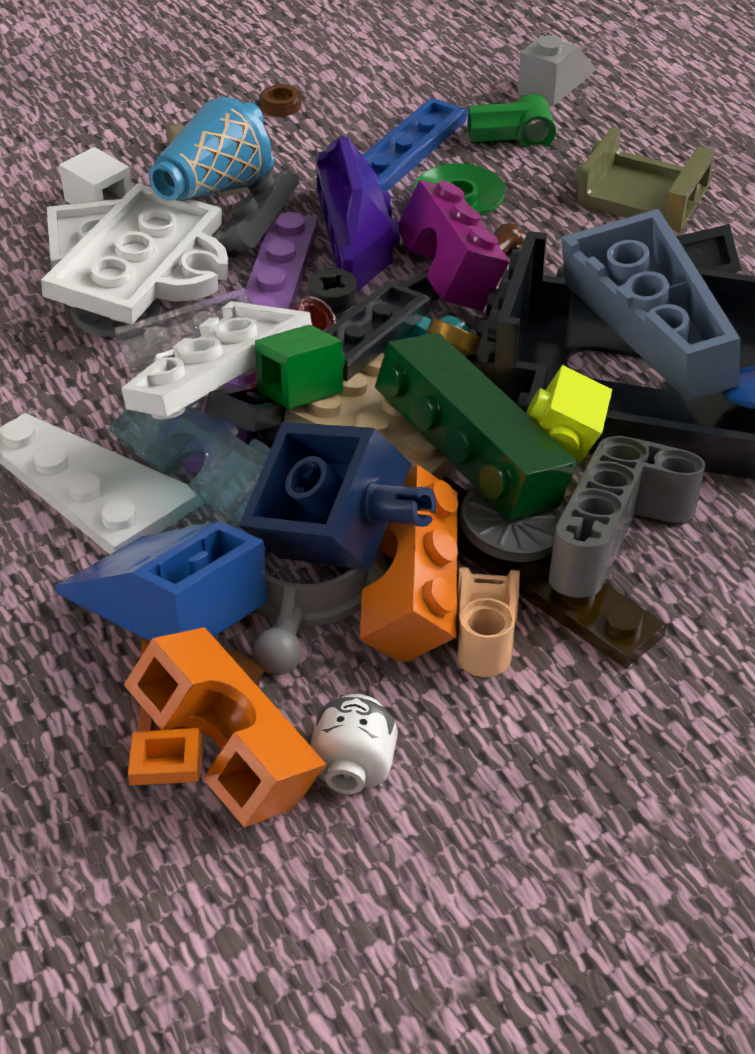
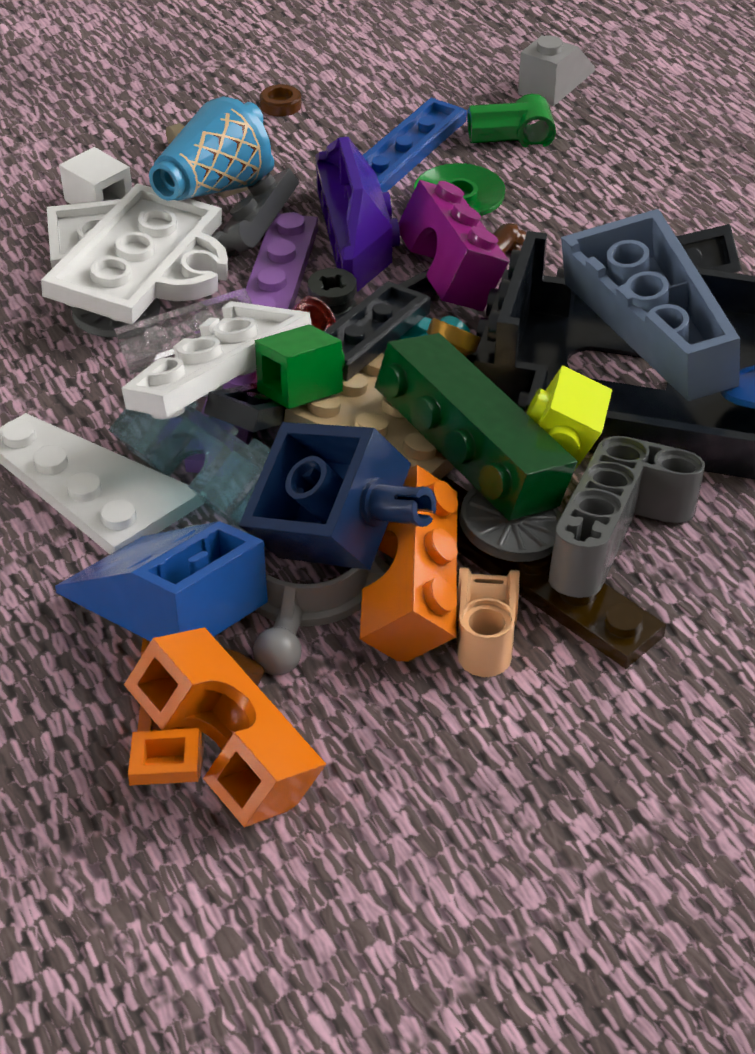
white head [310,694,398,794] -> none
olive panel [573,127,715,232] -> none

